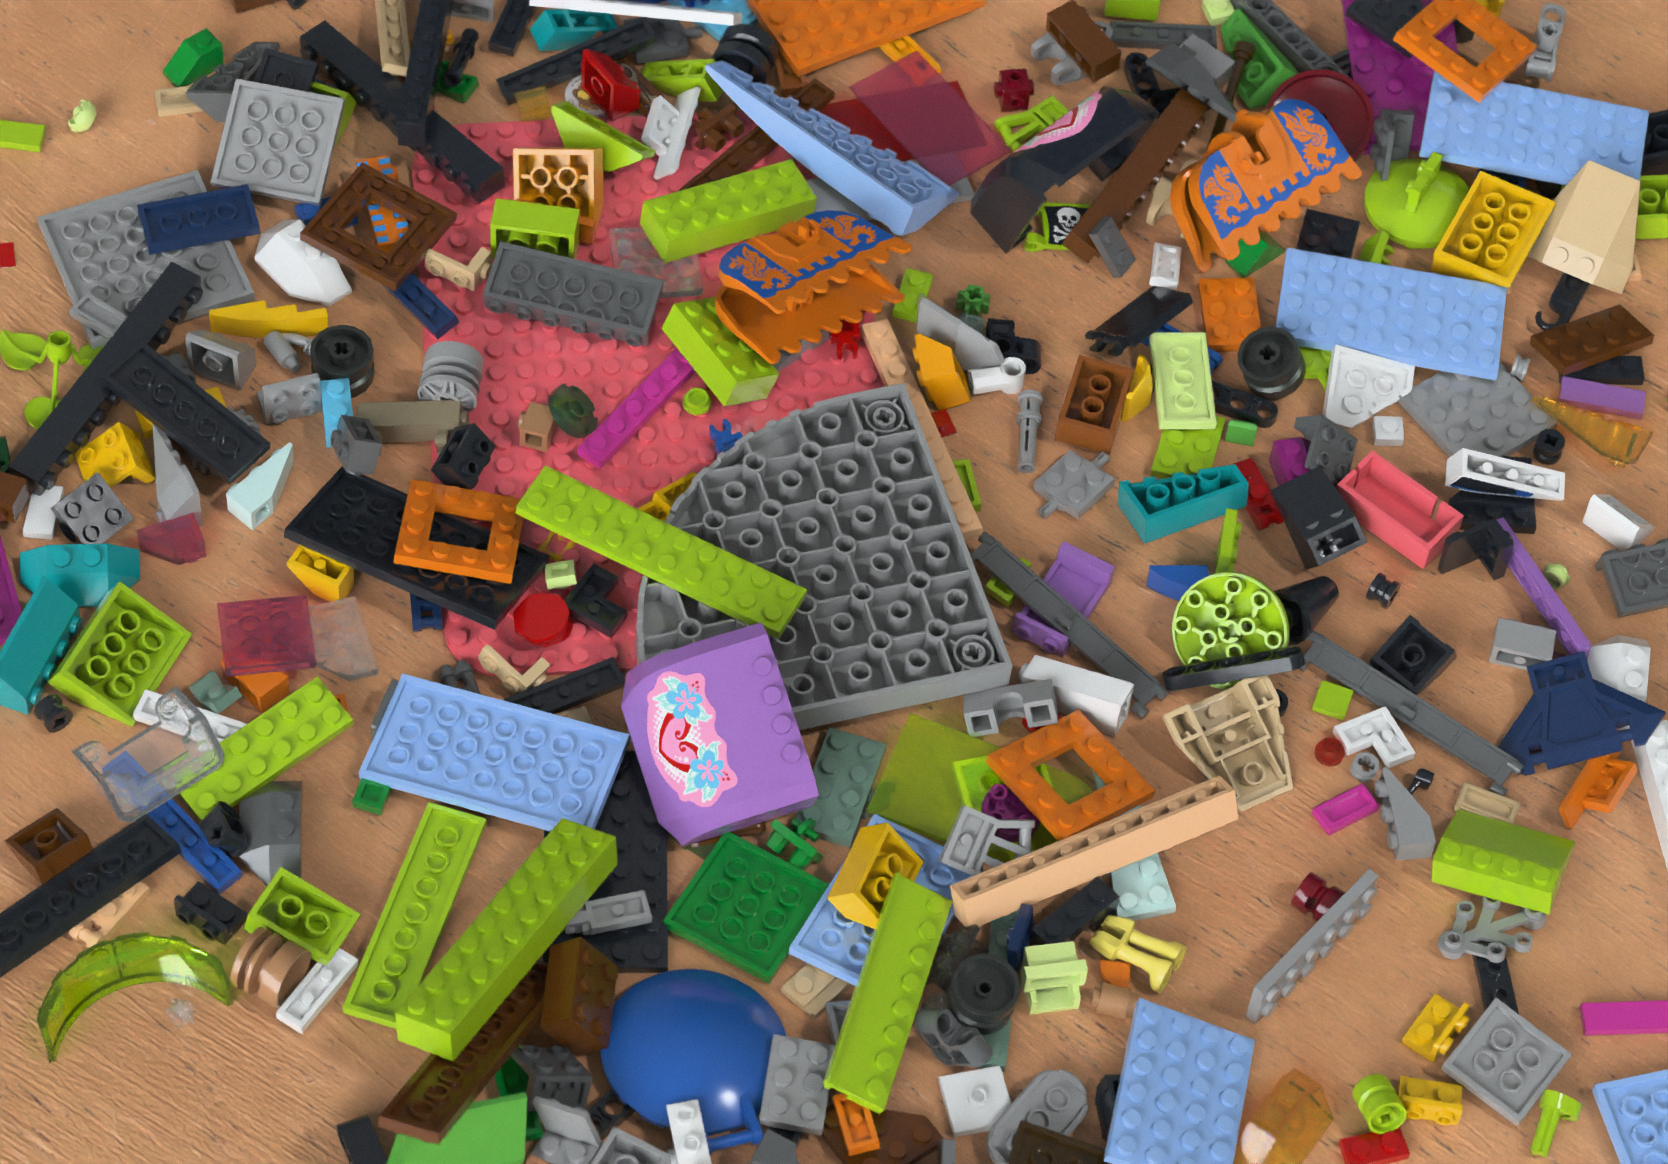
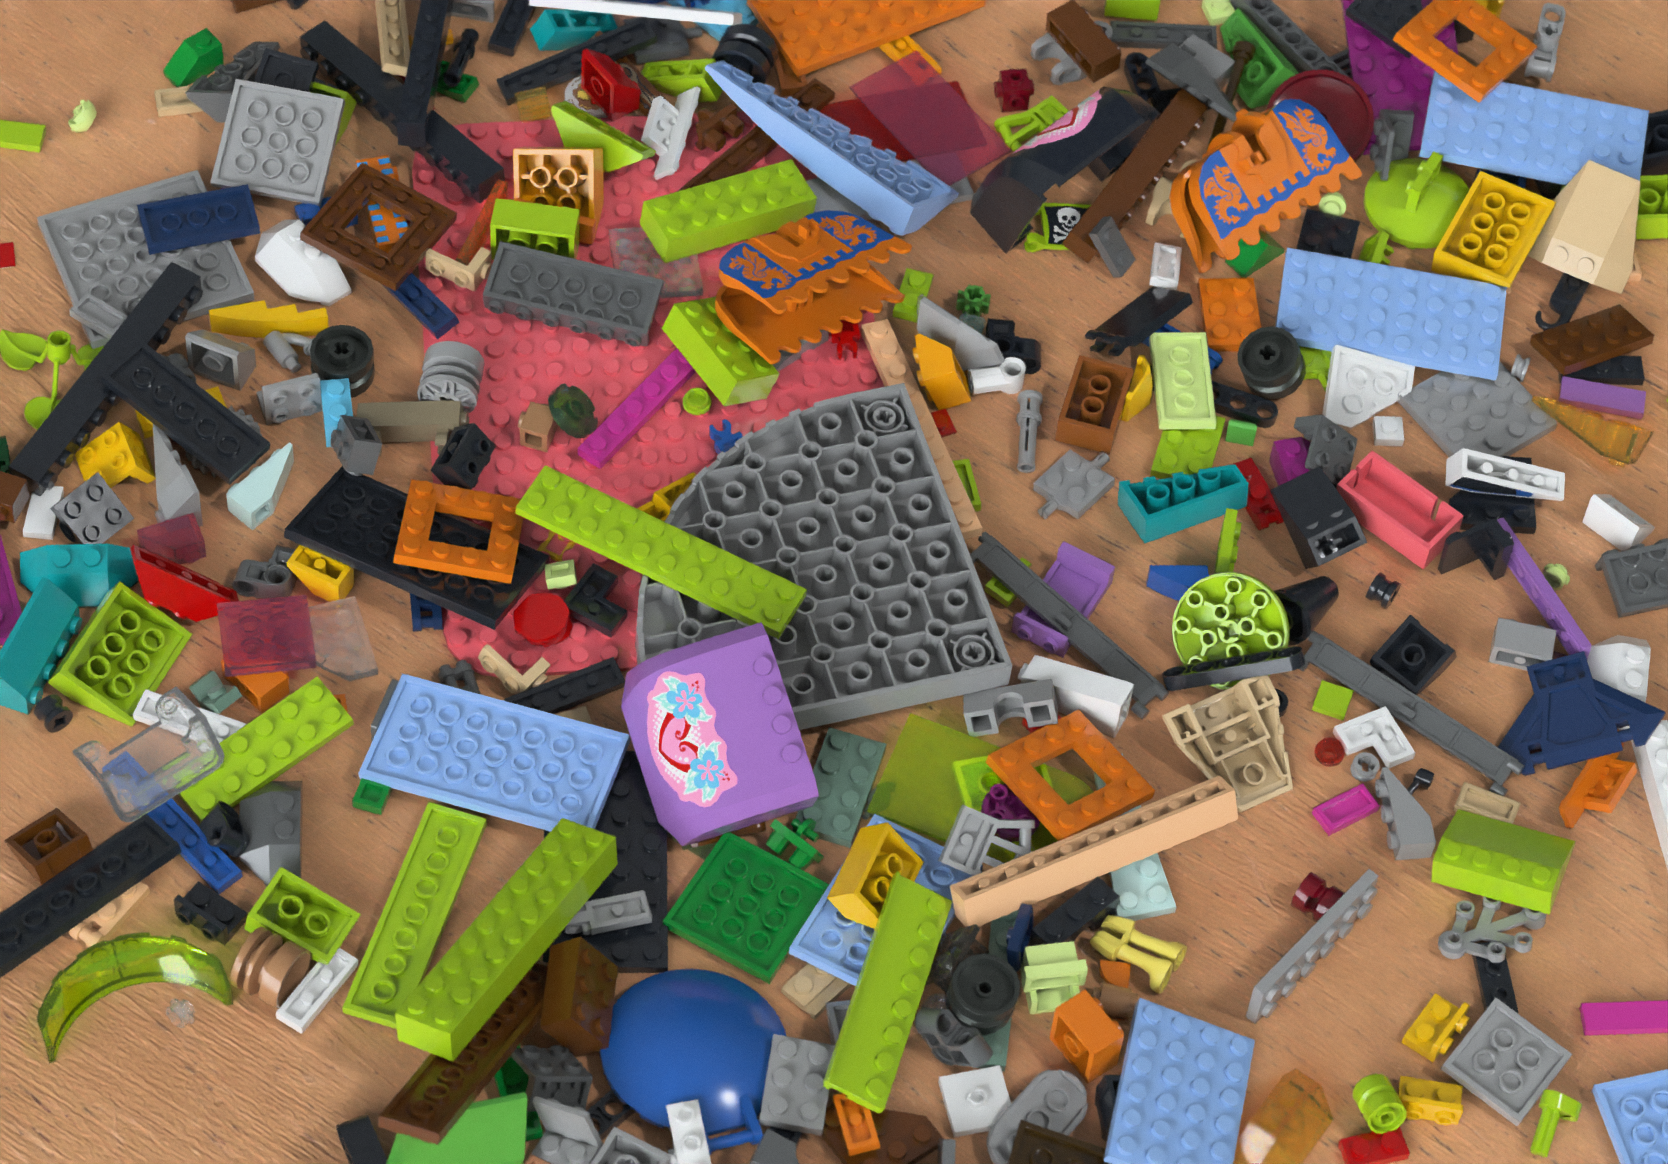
black wheel [1533,429,1565,465] -> none
none -> red wedge [130,544,240,622]
none -> dark grey piece [232,545,298,603]
none -> clear orange tile [455,179,508,266]
none -> orange brick [1049,989,1124,1084]
none -> yellowish green plate [1319,192,1347,216]

